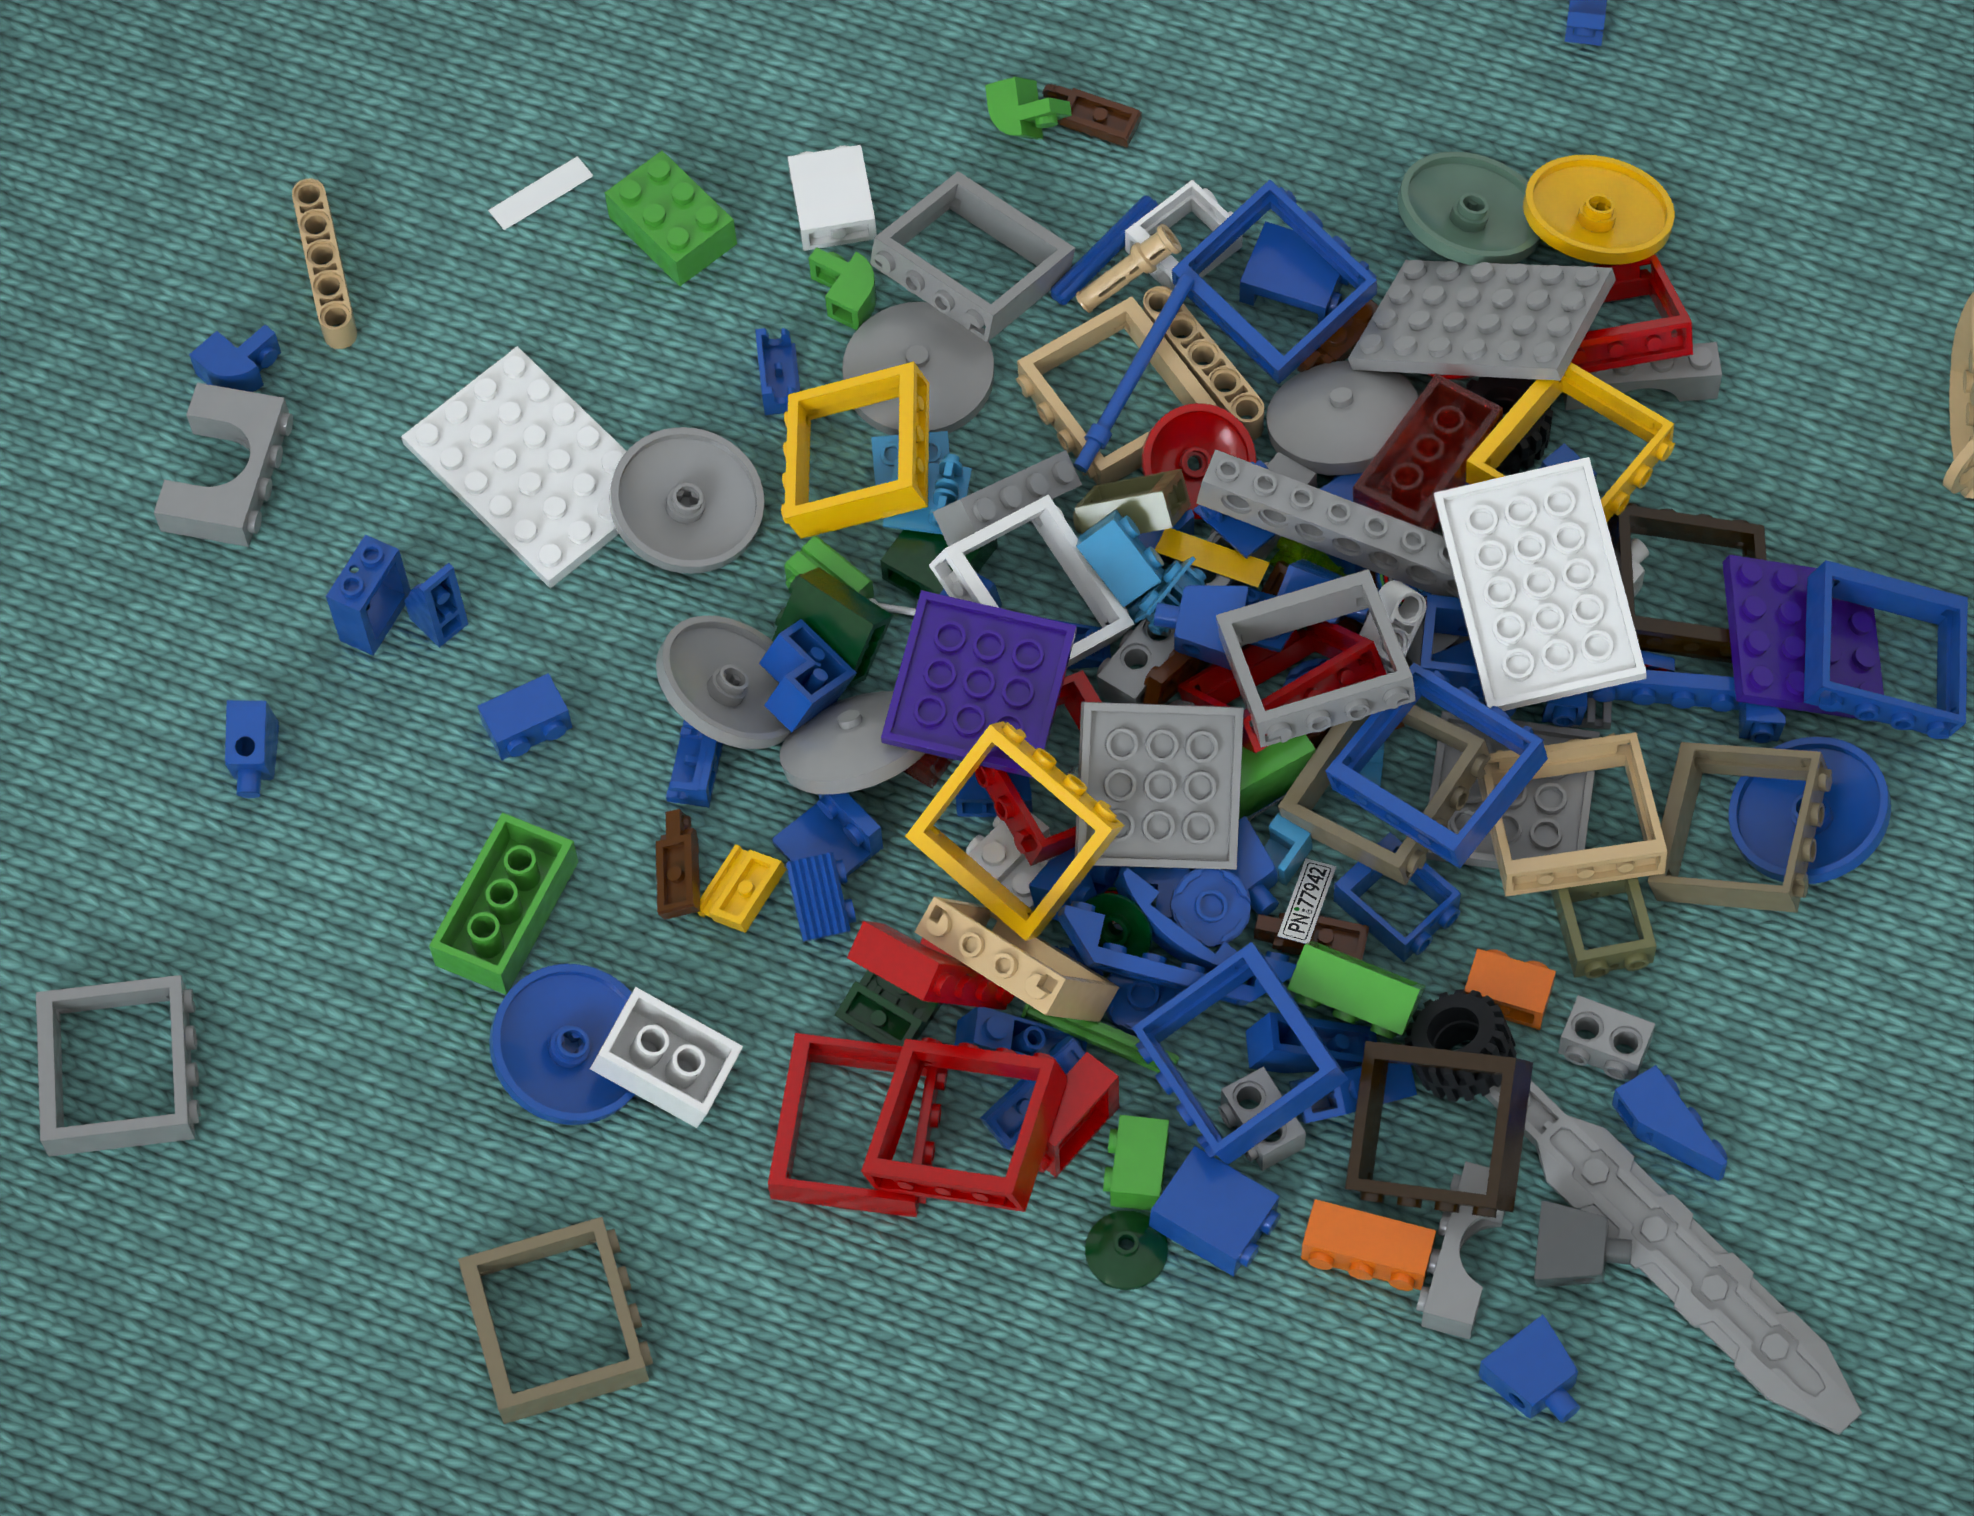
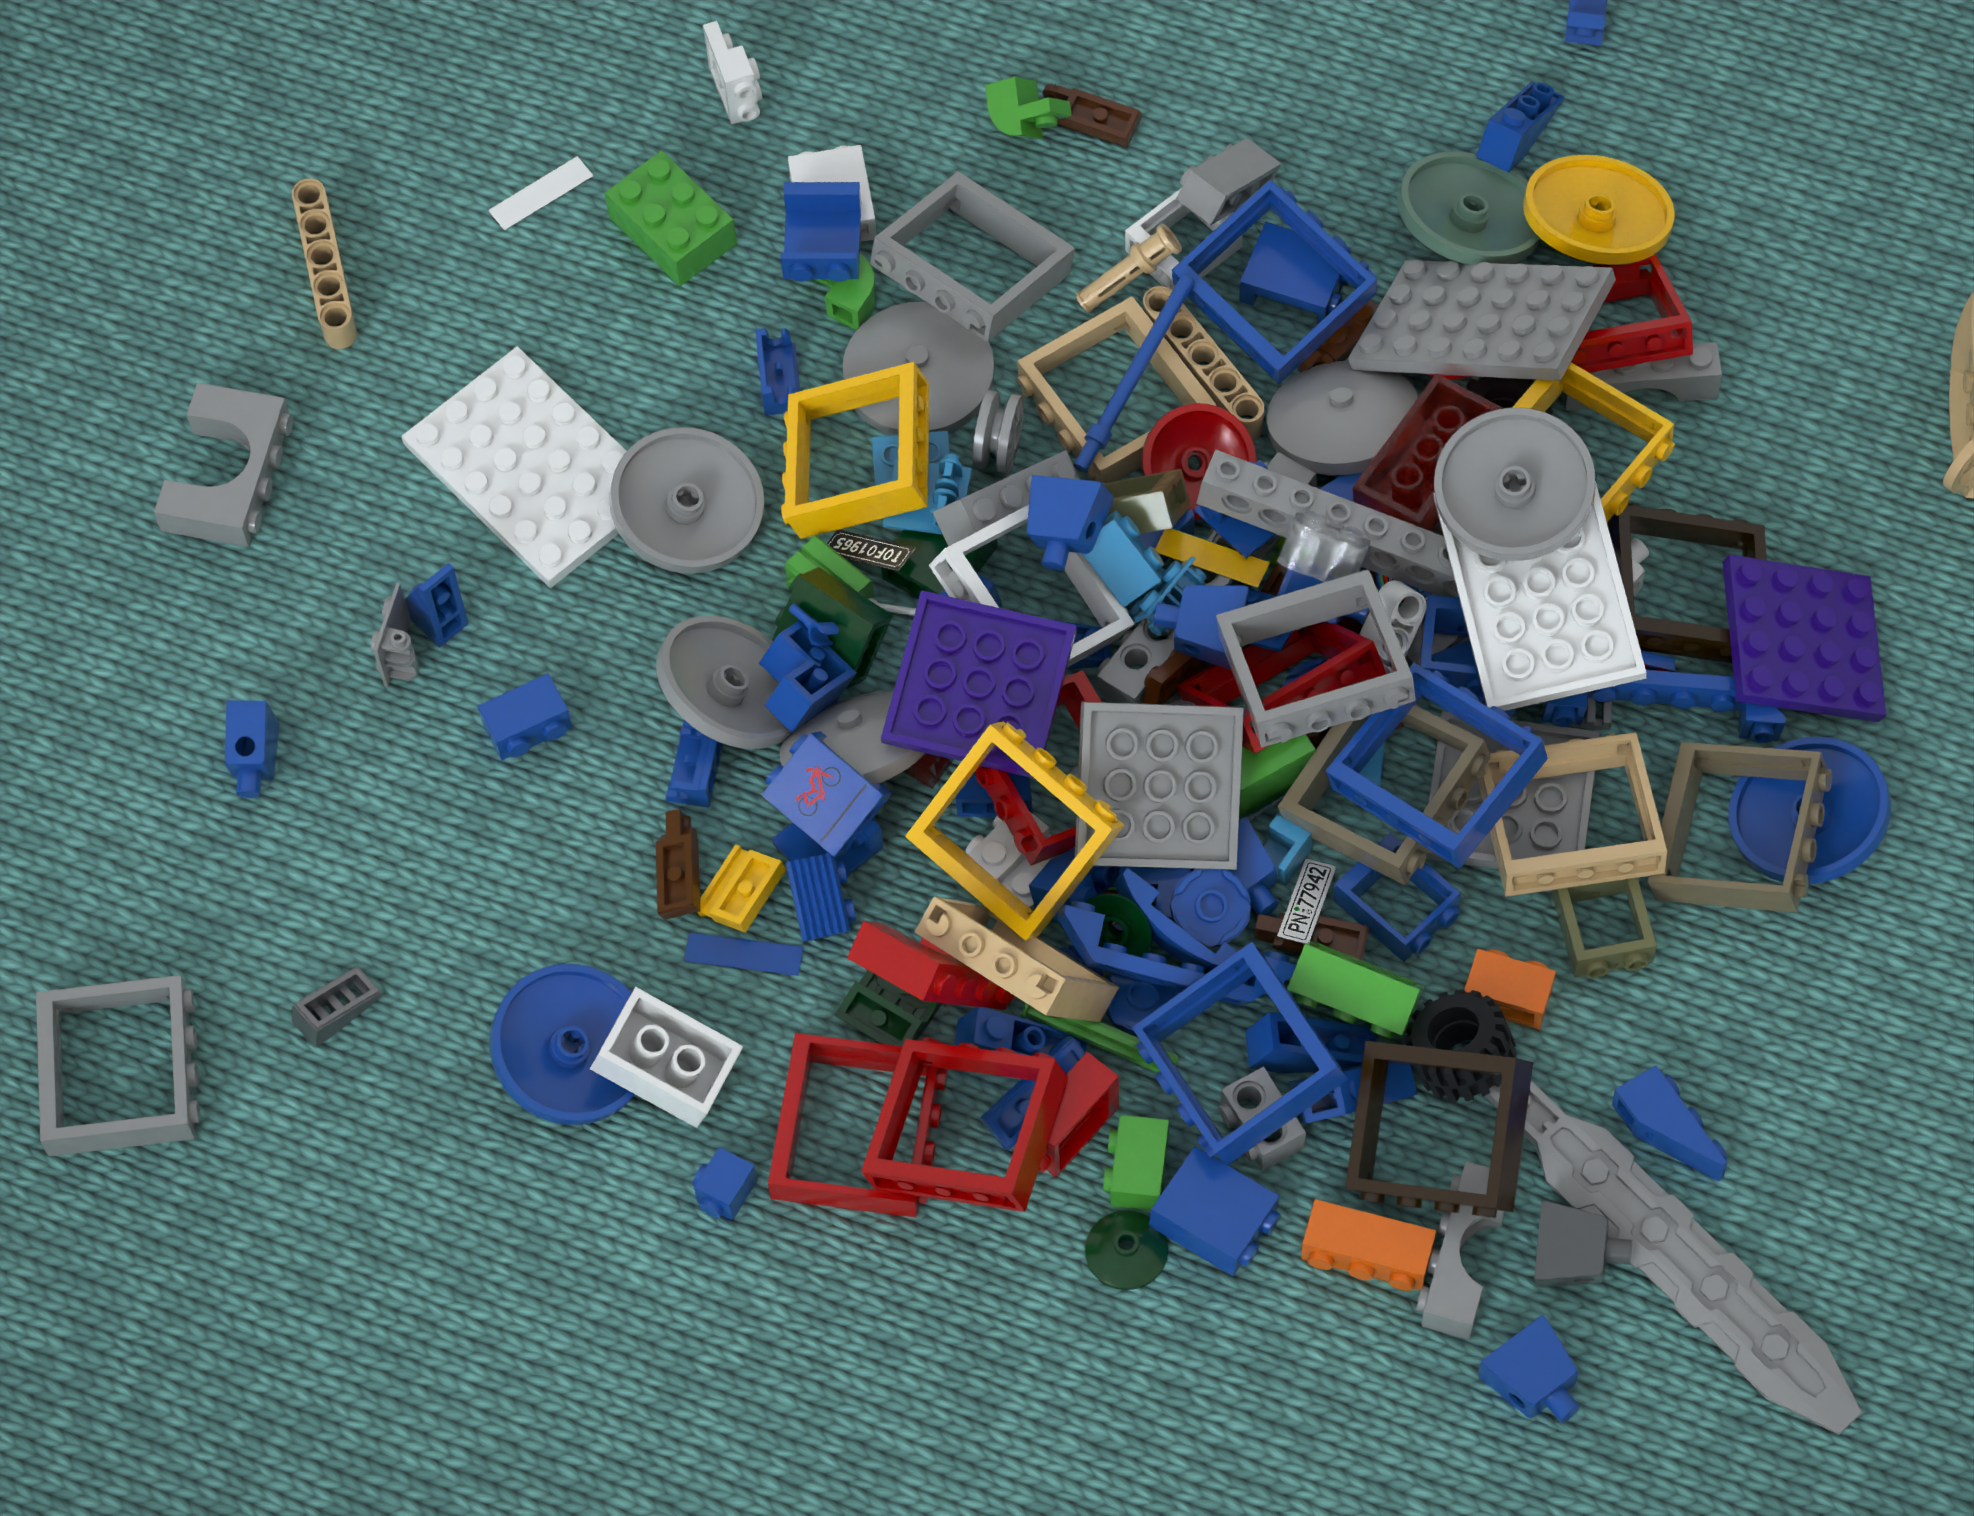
blue brick [189,325,281,392] -> none
blue window [326,535,411,656] -> none
bright green brick [429,812,579,995] -> none
dark tan window [458,1217,653,1424] -> none
blue axle [1050,195,1158,305] -> none
light grey brick [1558,995,1655,1080] -> none
blue window [1804,560,1968,739] -> none
none -> flat silver slope [292,966,382,1047]
none -> light grey hinge [370,583,419,687]
none -> blue sticker [684,932,804,976]
none -> blue brick [693,1147,758,1221]
none -> white plate [703,21,763,125]
none -> panel [762,731,893,857]
none -> blue panel [781,182,862,282]
none -> blue hand [789,603,839,646]
none -> black sticker [827,530,916,571]
none -> light grey wheel [972,389,1024,474]
none -> blue torso [1027,475,1114,571]
none -> light grey brick [1176,138,1281,225]
none -> clear brick [1277,511,1371,582]
none -> light grey dish [1434,408,1596,561]
none -> blue slope [1476,81,1565,173]

